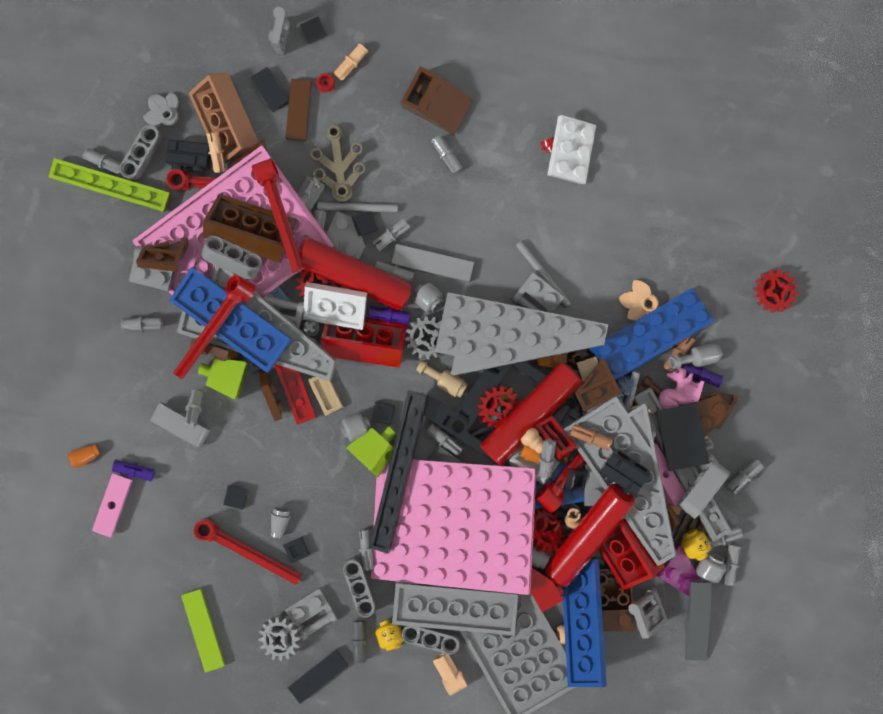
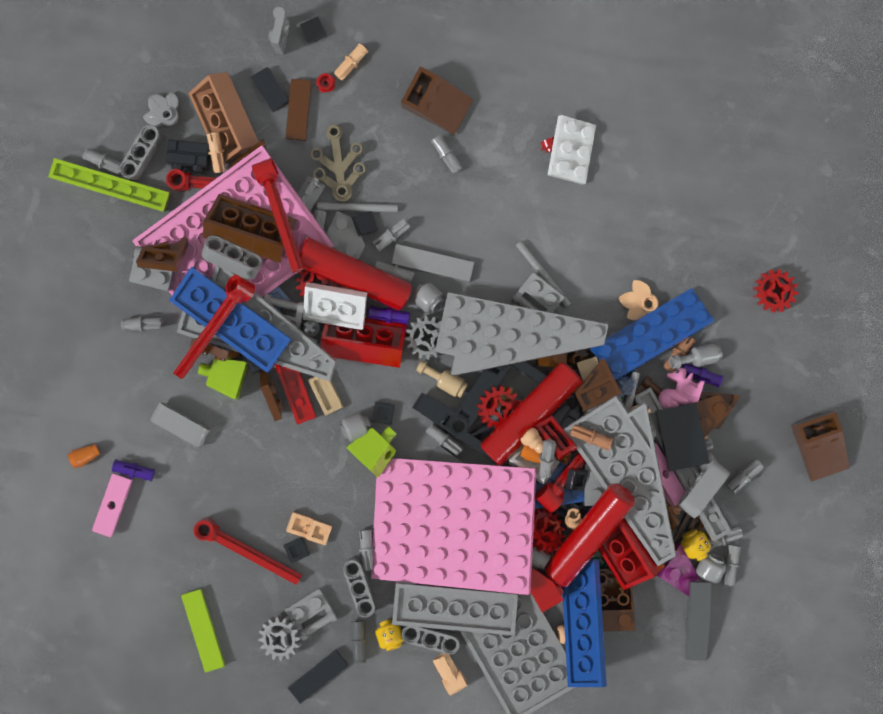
light grey axle [185,390,203,428] -> none
black tile [223,485,249,510] -> none
light grey cone [271,507,291,538] -> none
black tile [369,390,429,554] -> none
black brick [600,448,651,496] -> none
light grey plate [629,587,668,639] -> none
none -> light nougat slope [286,512,332,545]
none -> reddish brown slope [791,411,849,482]

